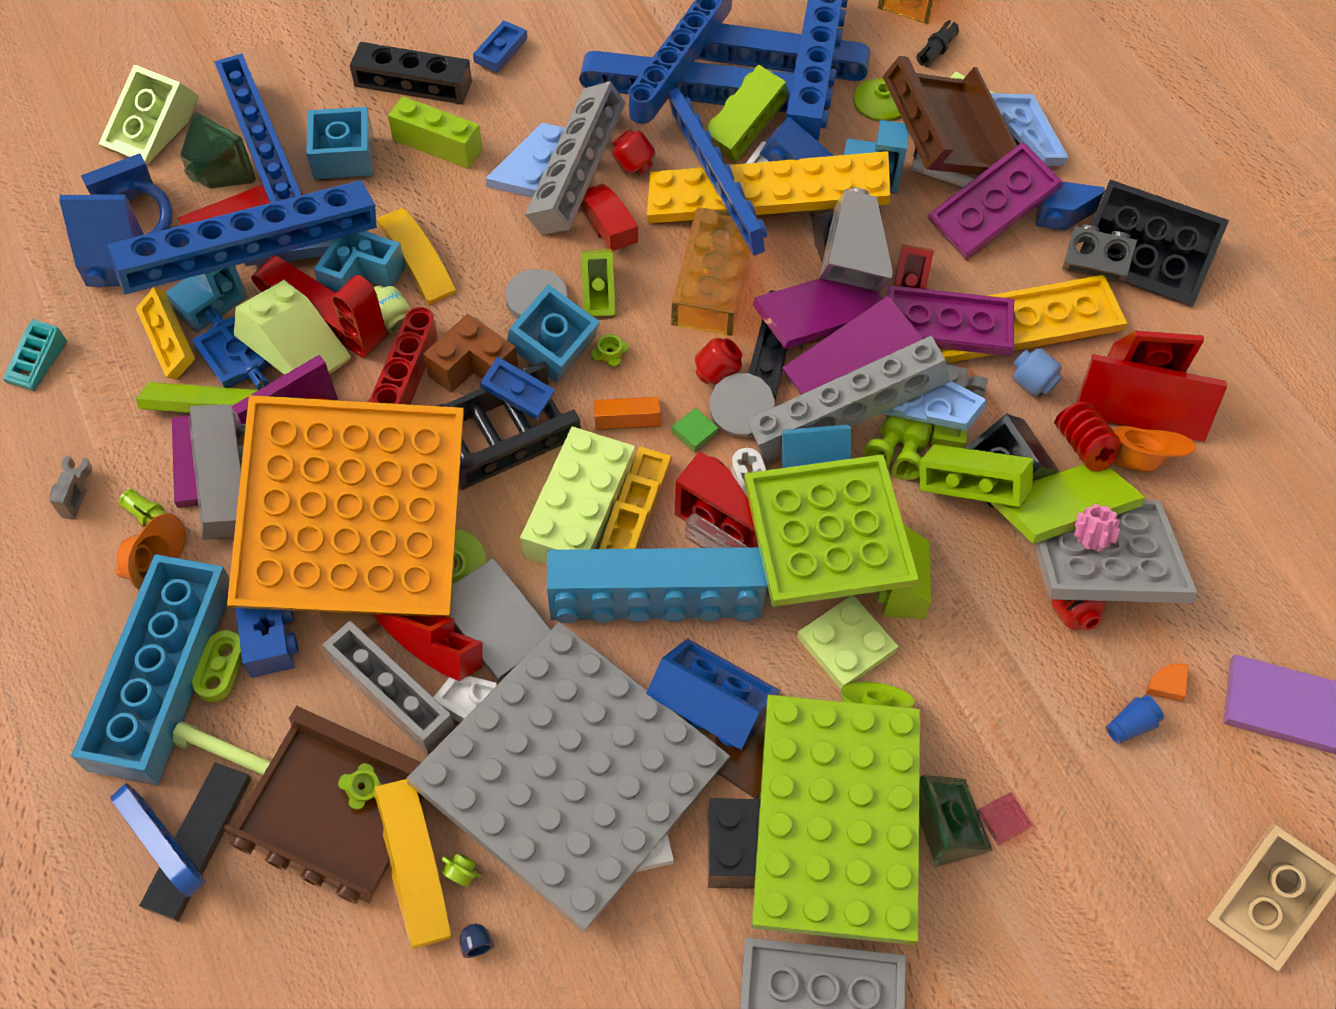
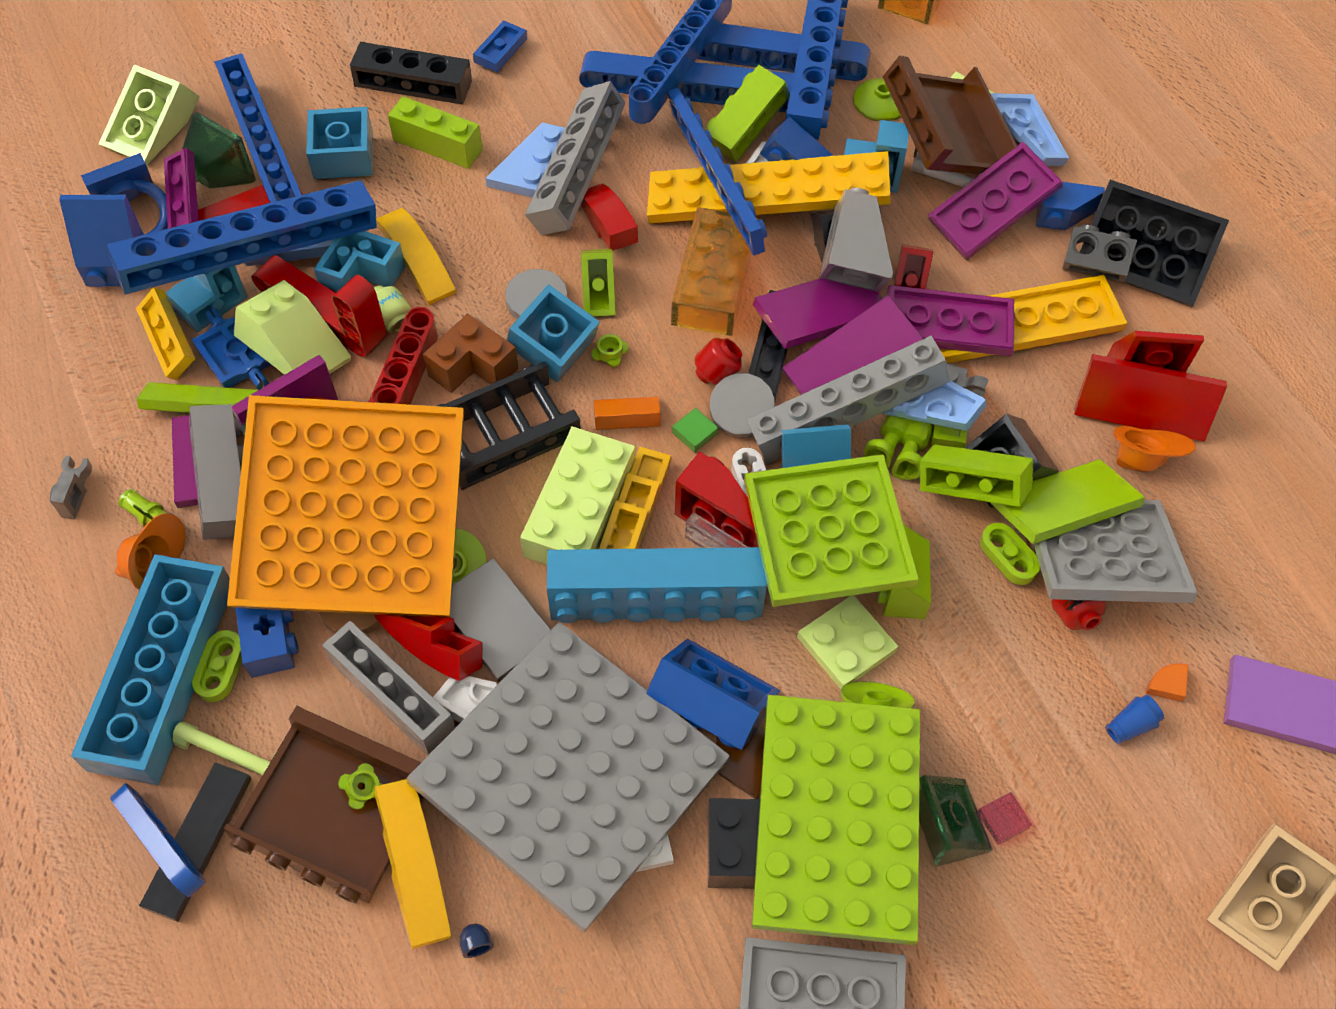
teal slope [3,319,67,391] -> none
lime plate [441,853,482,887] -> none
blue plate [480,356,555,420] -> none
red head [612,129,655,175] -> none
black pin [916,20,959,67] -> none
medium blue head [1013,348,1063,396] -> none
red piece [1054,401,1121,471] -> none
bright pink gear [1074,504,1120,551] -> none
none -> magenta tile [164,148,199,229]
none -> lime plate [980,523,1040,585]

